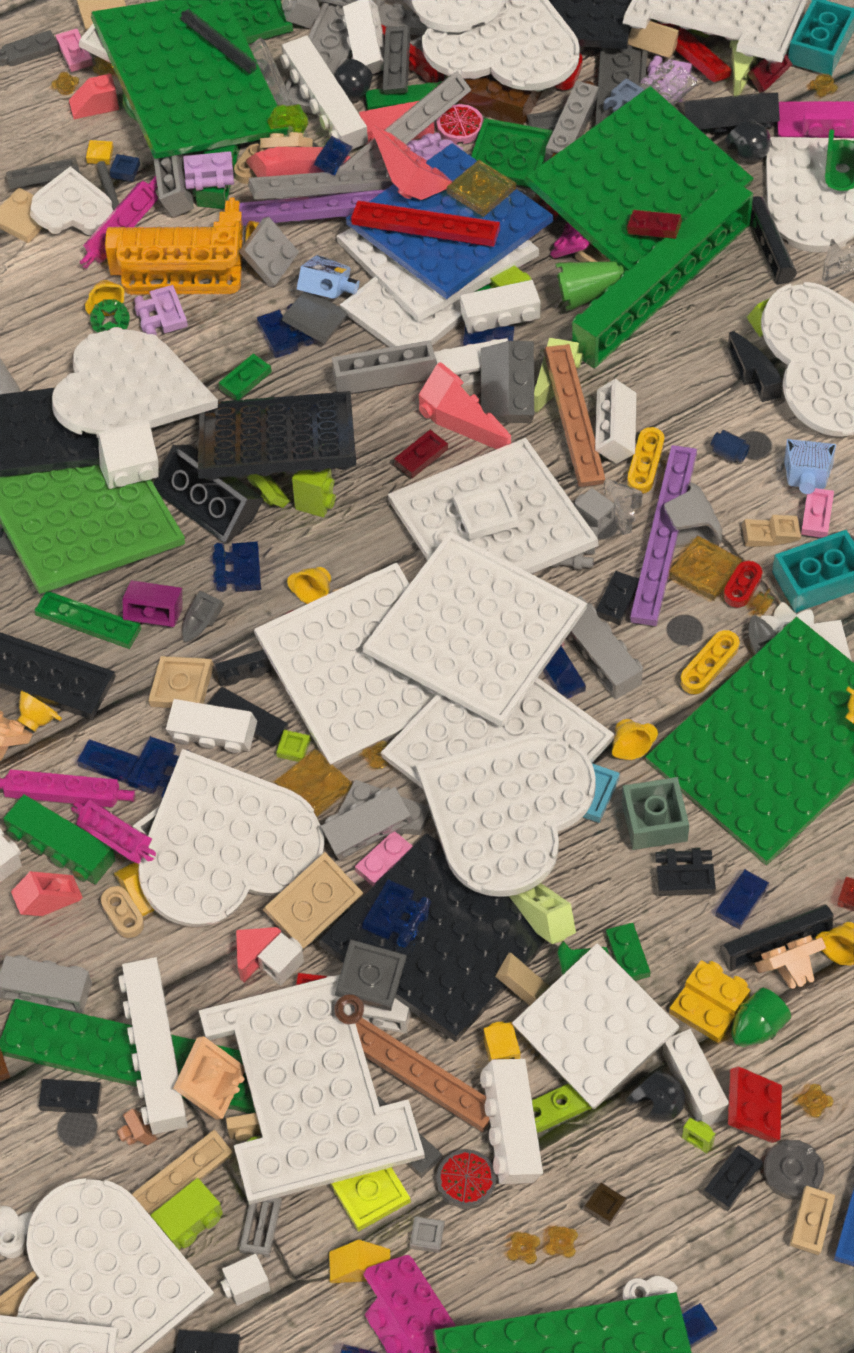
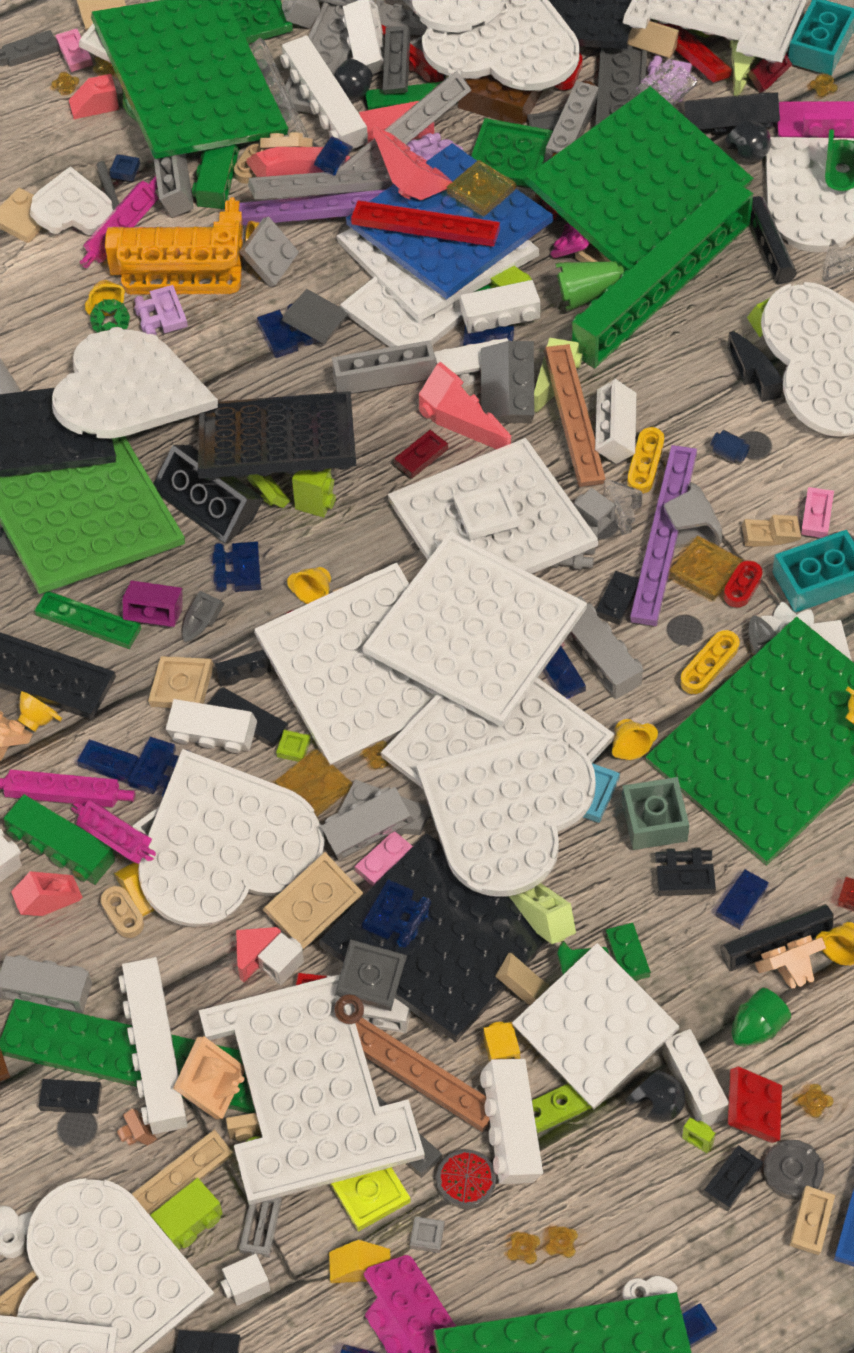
dark grey plate [6,157,80,189] -> none
yellow tile [86,140,114,165] -> none
white slope [98,420,158,489] -> none
black axle [180,9,257,74] -> none
lavender plate [183,152,234,191] -> none
green plate [218,353,272,400] -> none
clear neon green bracket [267,104,308,133] -> none
light blue torso [297,255,360,298] -> none
tile [437,104,483,144] -> none
dark brown plate [584,1183,626,1226] -> none
sand blue plate [604,78,644,113] -> none
dark red plate [627,210,682,239] -> none
yellow plate [669,960,751,1043] -> none
clear yellow plate [751,588,775,615] -> none
light blue torso [784,439,836,494] -> none

